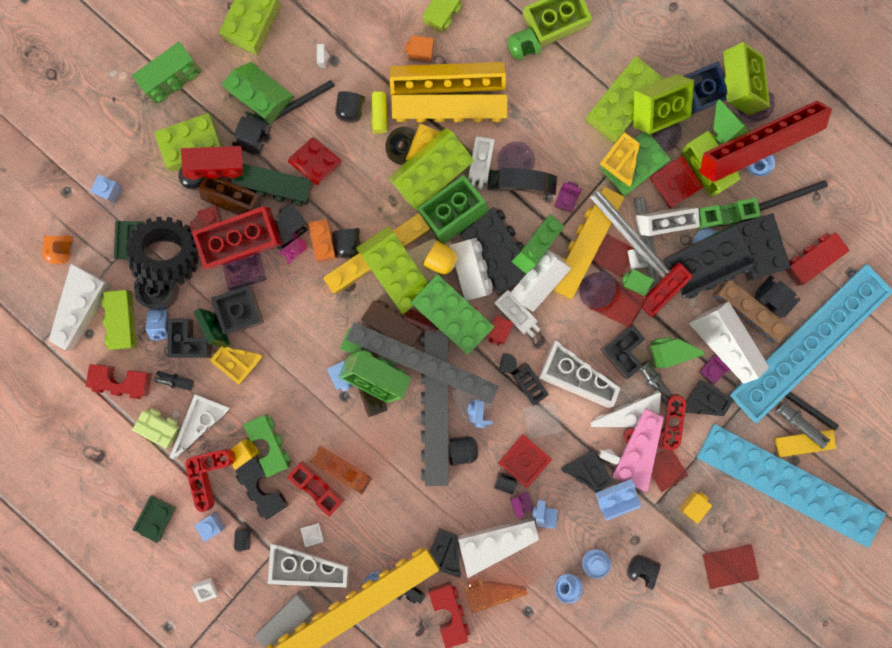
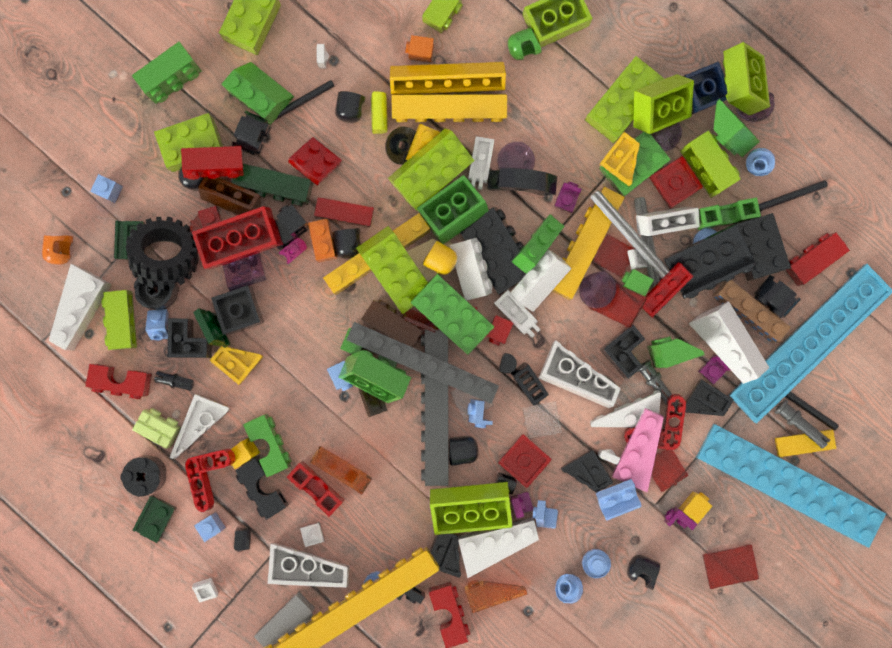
red brick [700,100,832,183] -> none
none -> black brick [120,455,166,497]
none -> red tile [314,197,374,227]
none -> lime brick [430,482,513,535]
none -> magenta bracket [664,506,698,530]

